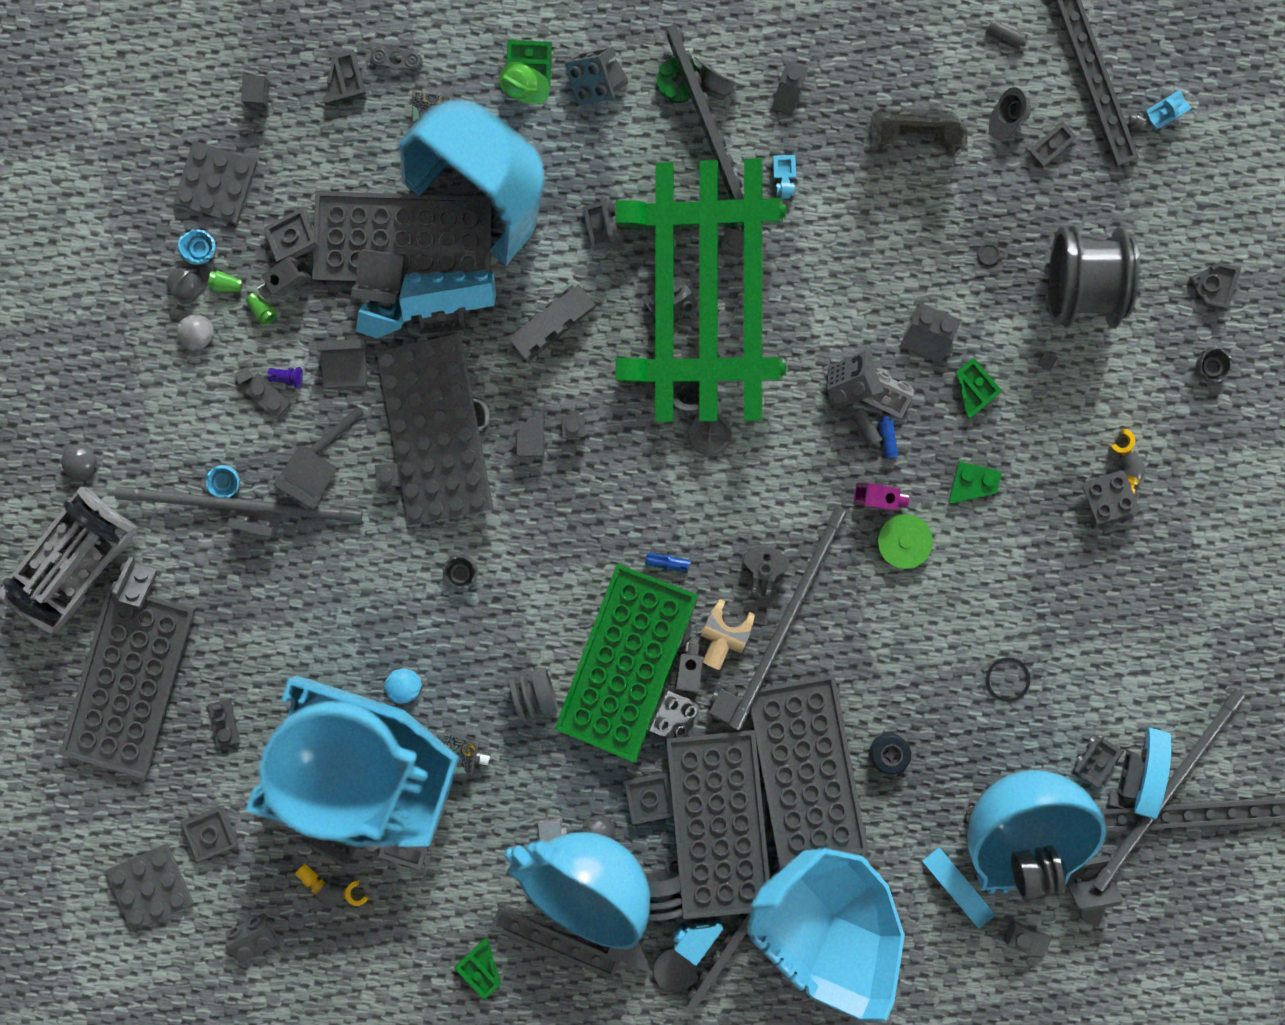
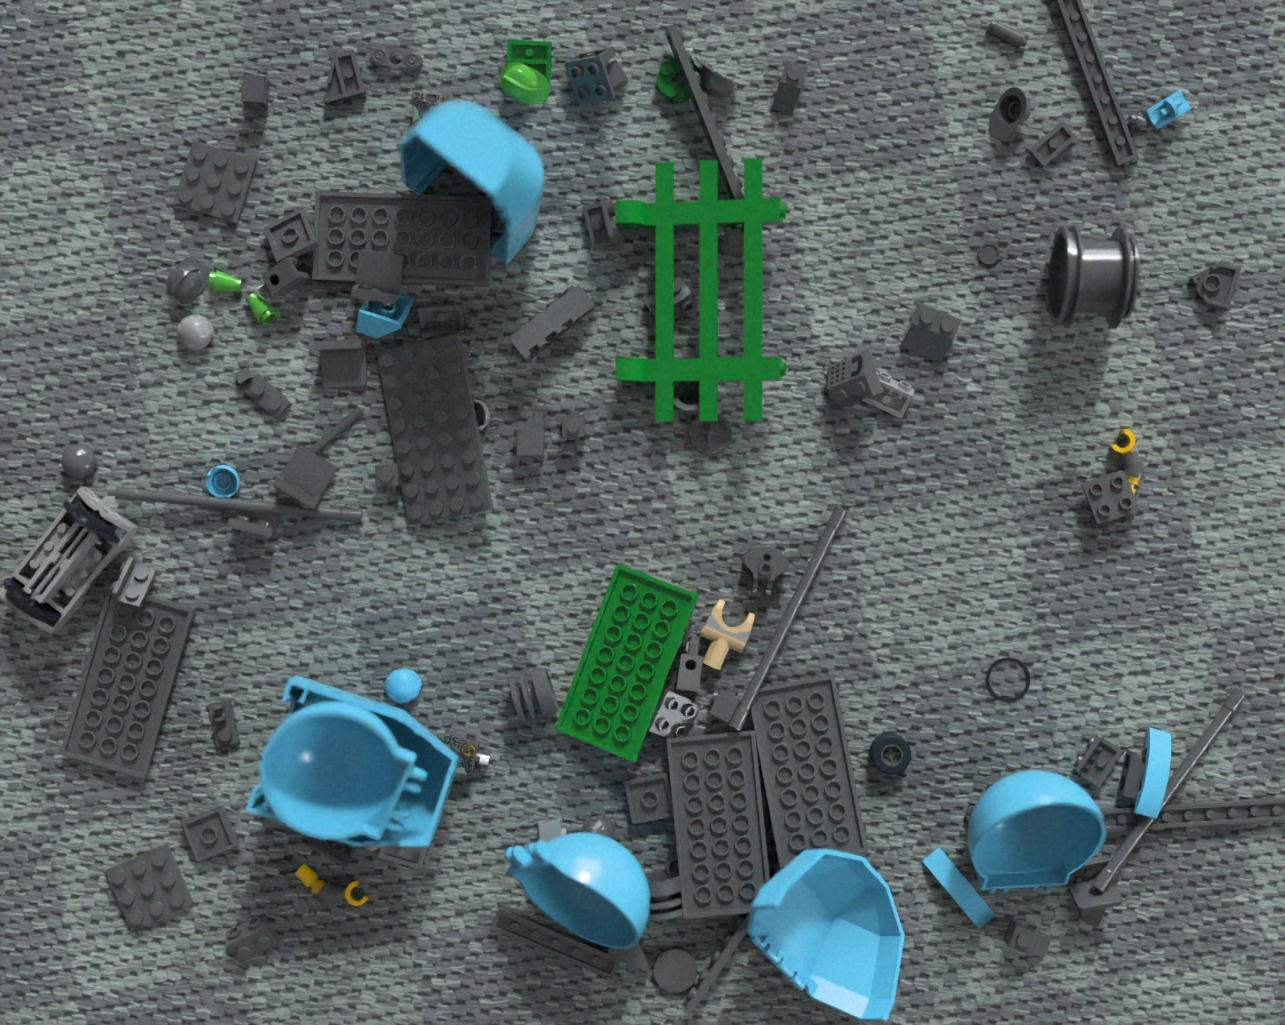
medium azure hair [177,229,216,265] -> none
dark purple pin [267,367,303,389] -> none
medium azure wedge [399,270,496,322] -> none
dark grey hair [443,554,478,590] -> none
green wing [454,937,501,1000] -> none
blue axle [645,553,690,573] -> none
medium azure slope [673,916,723,965] -> none
medium azure plate [772,155,796,199] -> none
dark grey piece [852,408,883,449] -> none
magenta torso [853,483,909,511] -> none
clear smoke windscreen [869,109,968,157] -> none
bright green wheel [877,514,933,569] -> none
blue piece [878,416,898,459] -> none
green wing [948,461,1002,503] -> none
green wing [955,358,1002,419] -> none
dark grey wheel [1011,845,1064,900] -> none
dark grey piece [1037,351,1058,371] -> none
dark grey piece [1107,791,1124,809] -> none
dark grey hair [1196,346,1232,383] -> none

